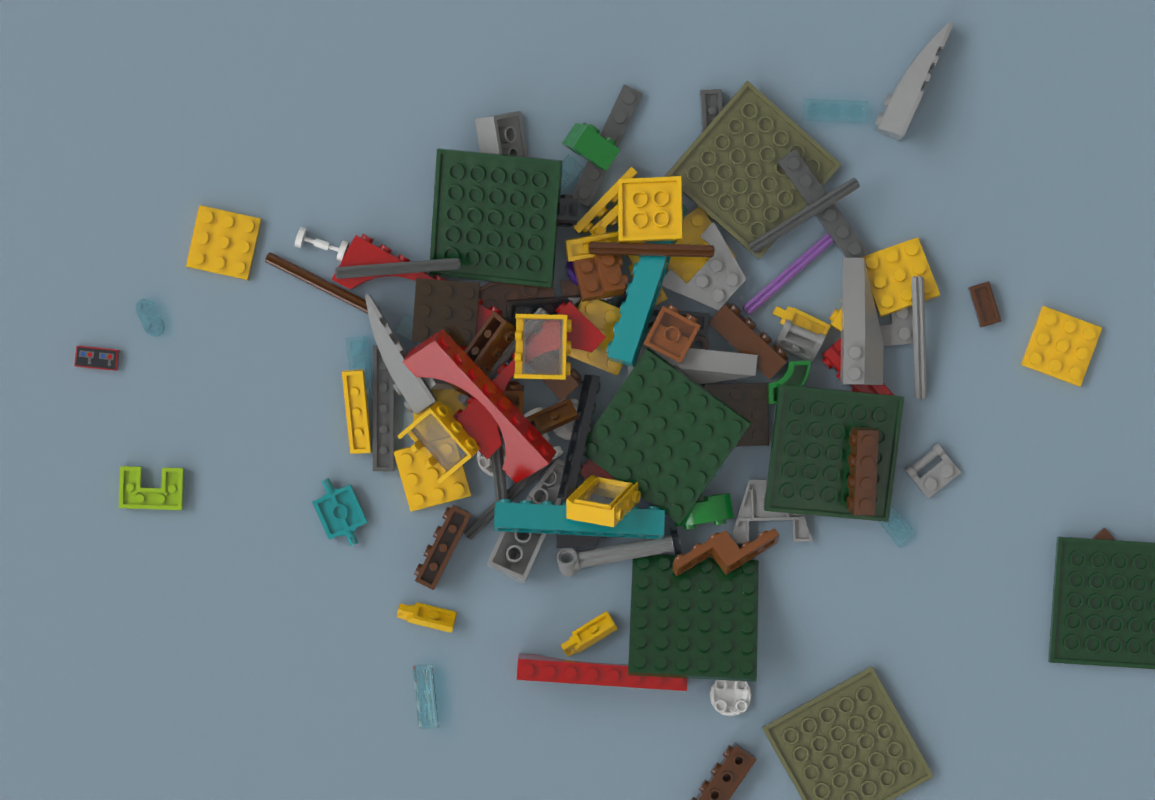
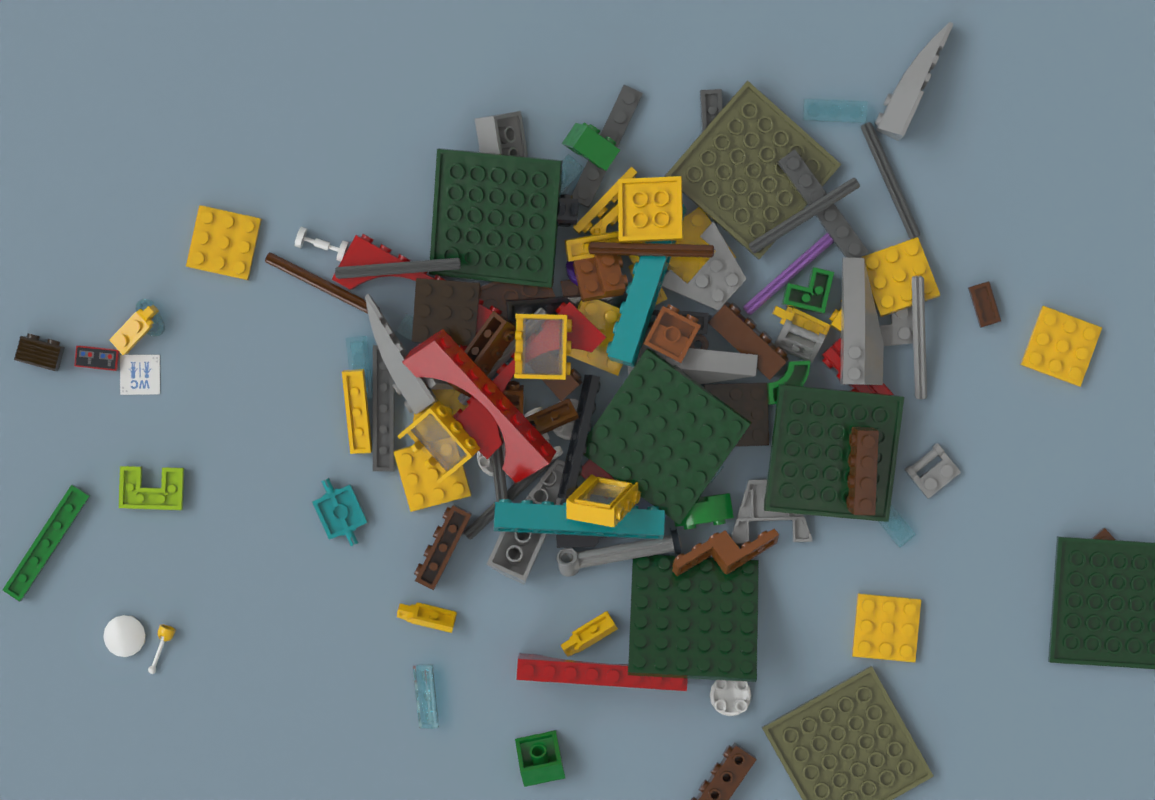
none -> green plate [2,484,90,602]
none -> dark brown brick [14,333,65,371]
none -> white dish [103,615,146,657]
none -> yellow hinge [110,305,159,355]
none -> white sticker [120,355,160,395]
none -> hinge [148,624,176,674]
none -> green slope [515,730,565,787]
none -> green brick [781,267,834,314]
none -> yellow plate [852,593,921,662]
none -> dark grey axle [861,122,920,239]

